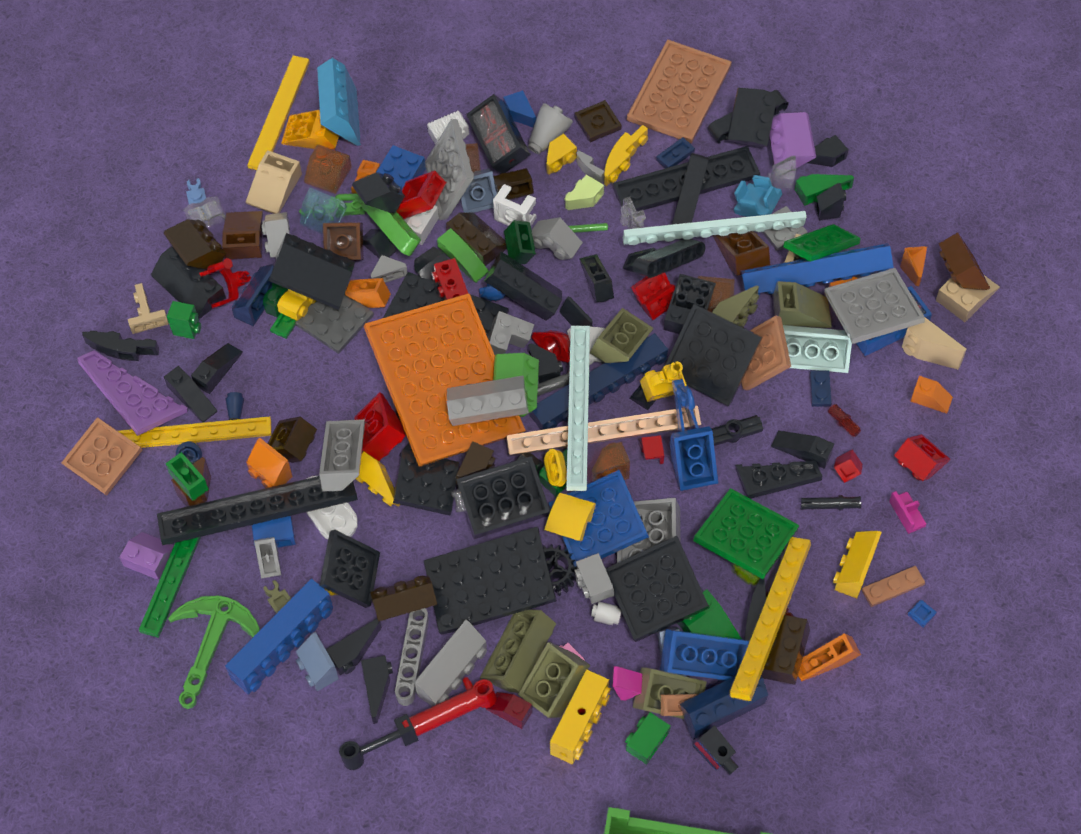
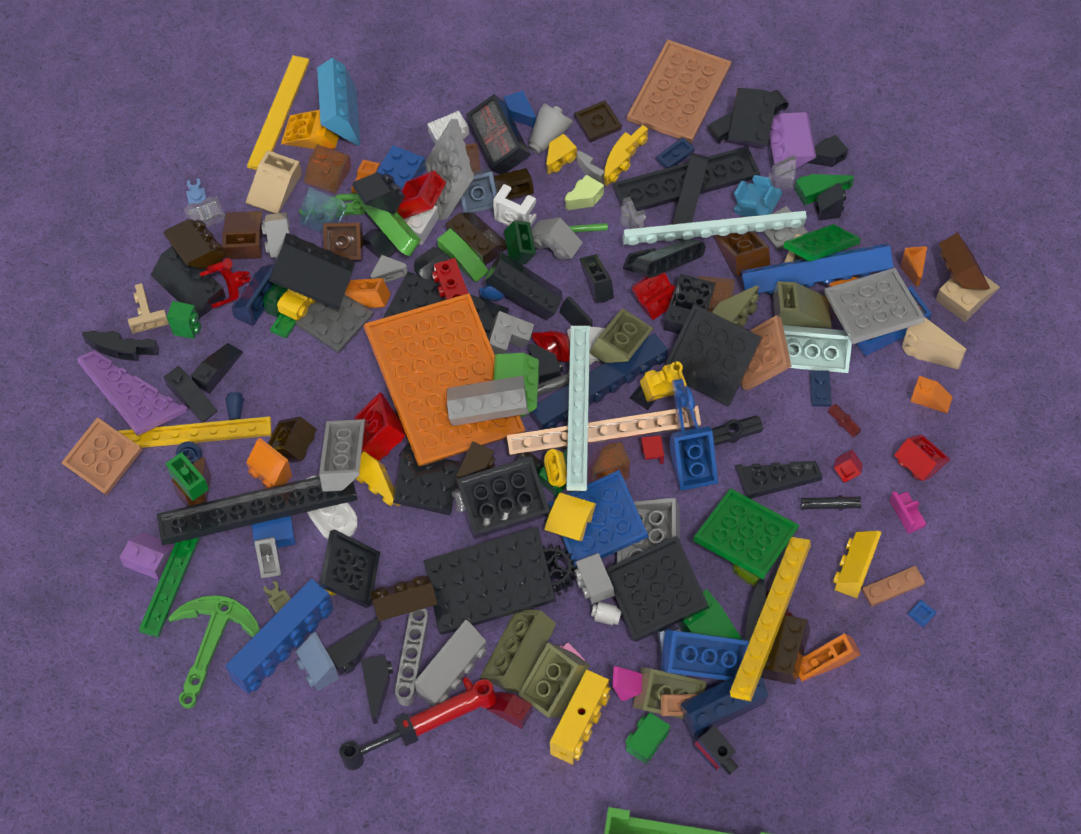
black slope [771,430,835,469] -> none

